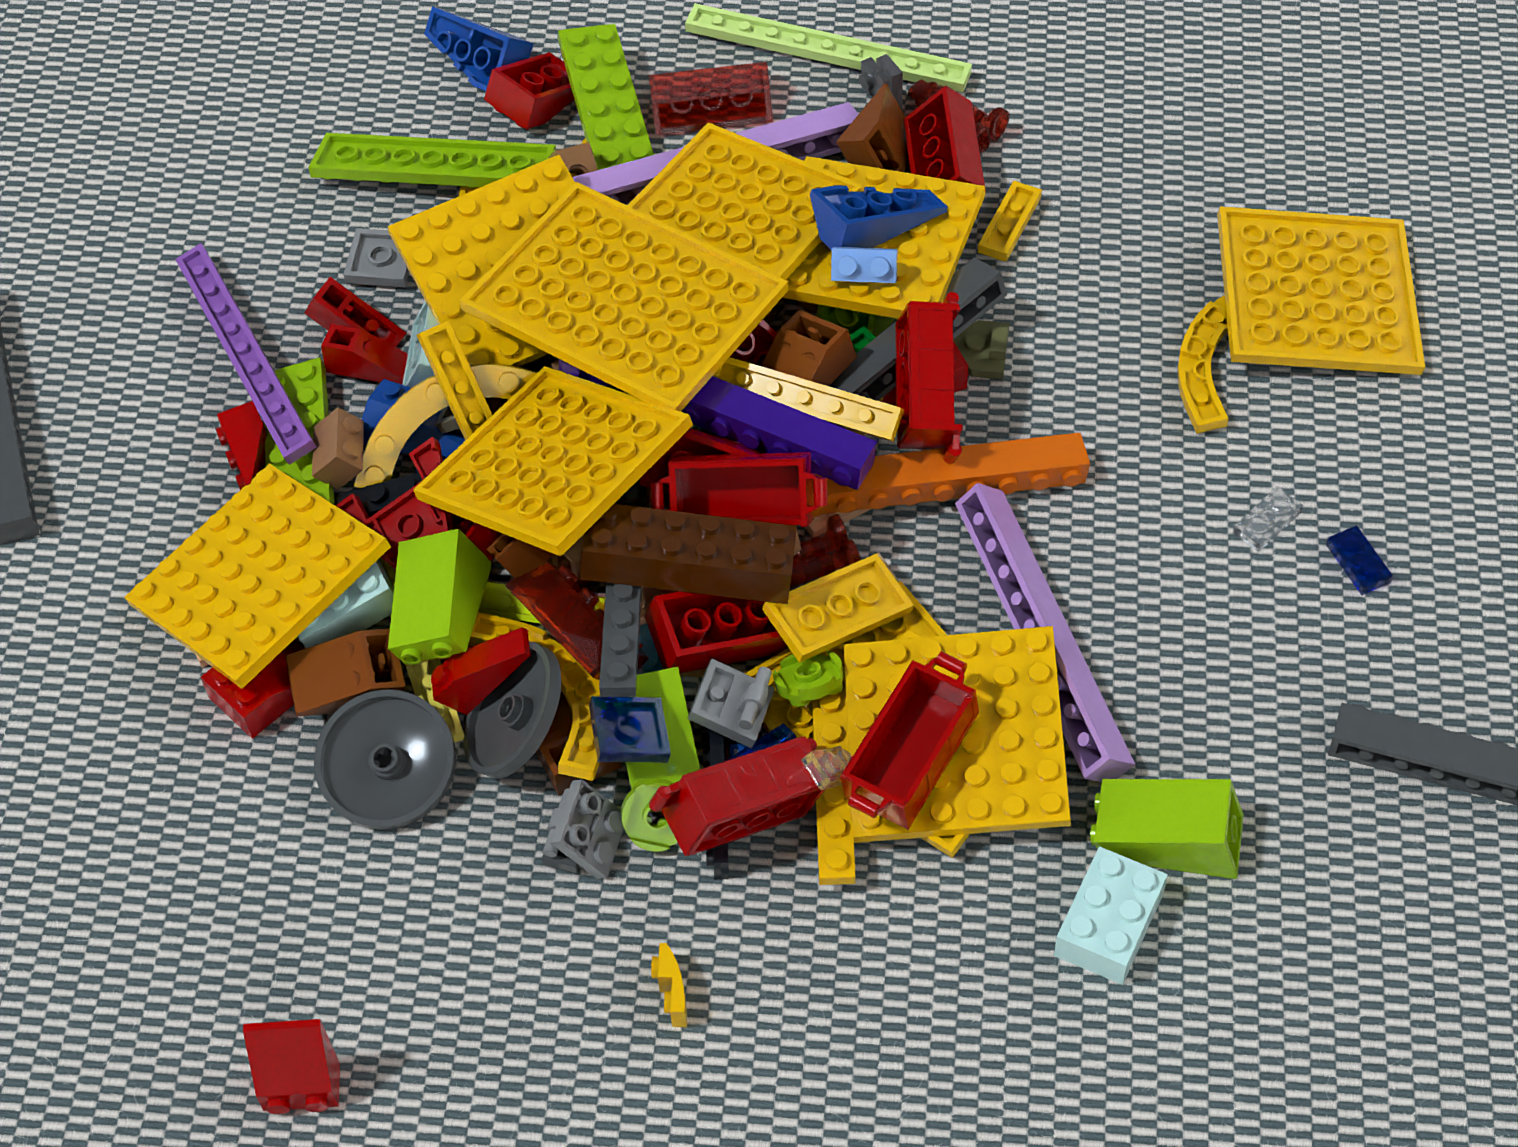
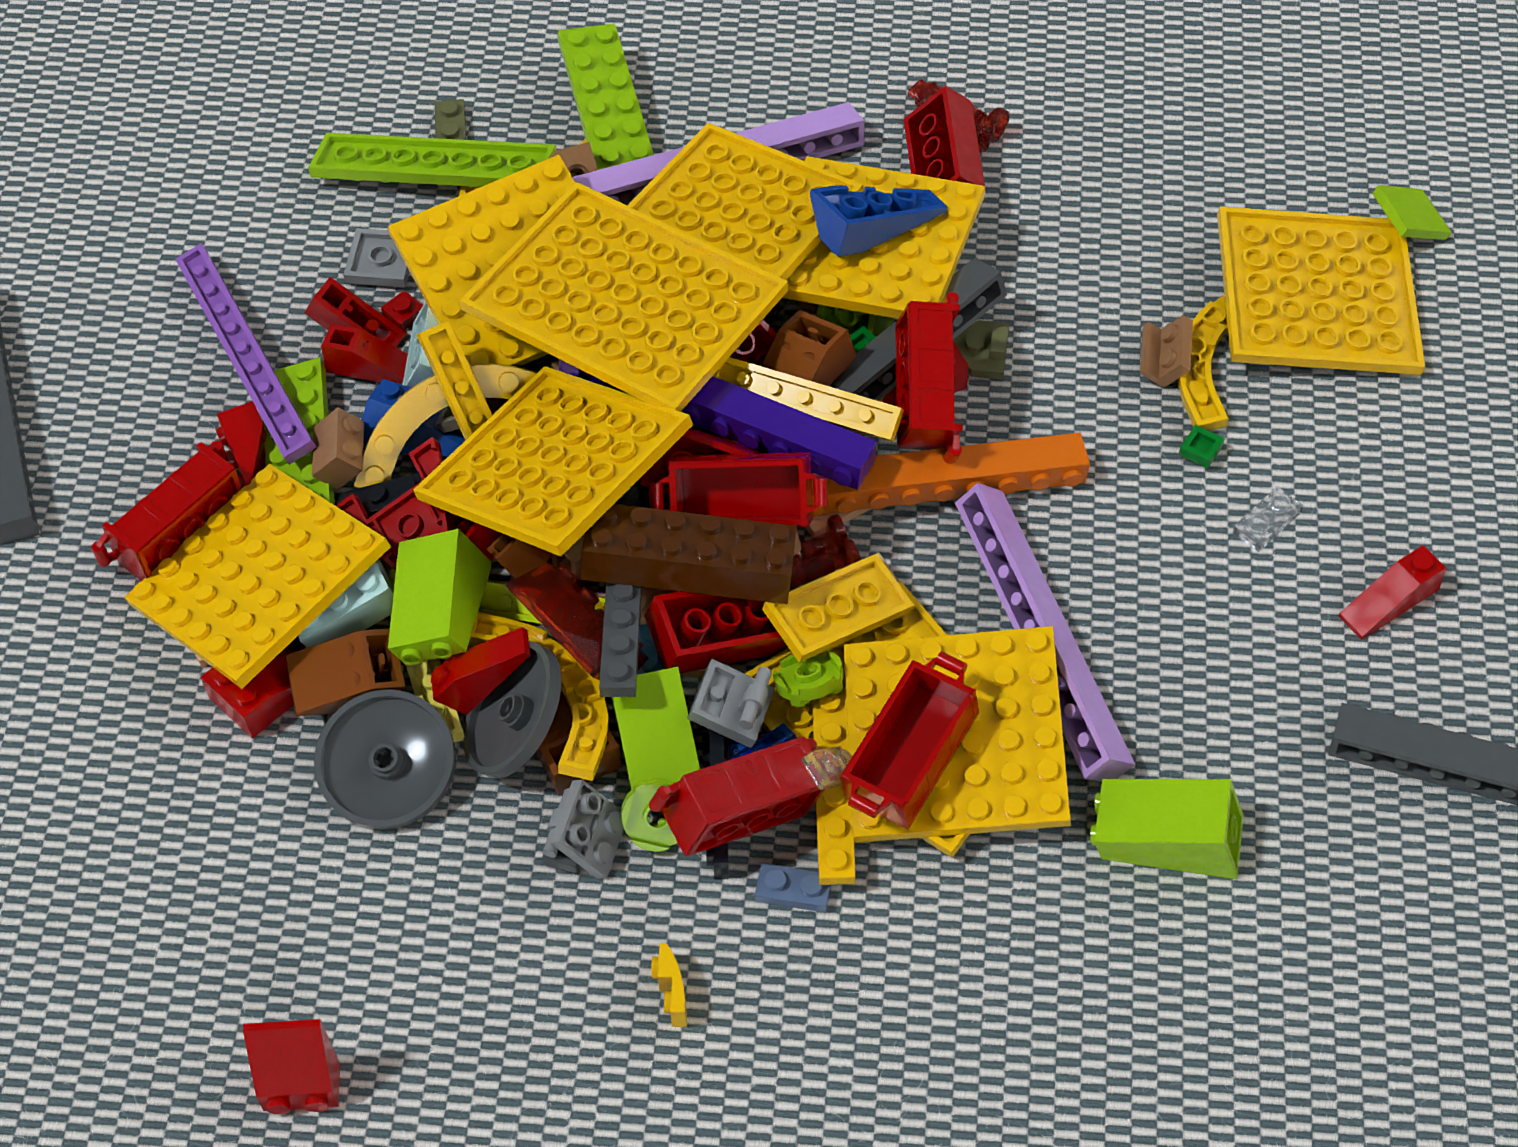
blue wedge [424,6,534,91] -> none
red slope [484,52,574,130] -> none
clear blue plate [589,696,671,763] -> none
clear red slope [648,62,773,135] -> none
yellowish green plate [685,3,972,93] -> none
light blue plate [831,247,898,283] -> none
dark orange slope [836,84,908,172] -> none
flat silver plate [859,54,903,110] -> none
yellow plate [978,180,1042,262] -> none
light aqua brick [1054,846,1168,985] -> none
clear blue plate [1326,525,1393,595] -> none
none -> red container [91,441,242,581]
none -> red plate [381,290,423,331]
none -> olive plate [434,99,467,140]
none -> sand blue plate [754,863,832,913]
none -> medium nougat bracket [1140,315,1193,388]
none -> green plate [1179,425,1225,469]
none -> red slope [1338,545,1446,640]
none -> lime tile [1372,185,1452,240]

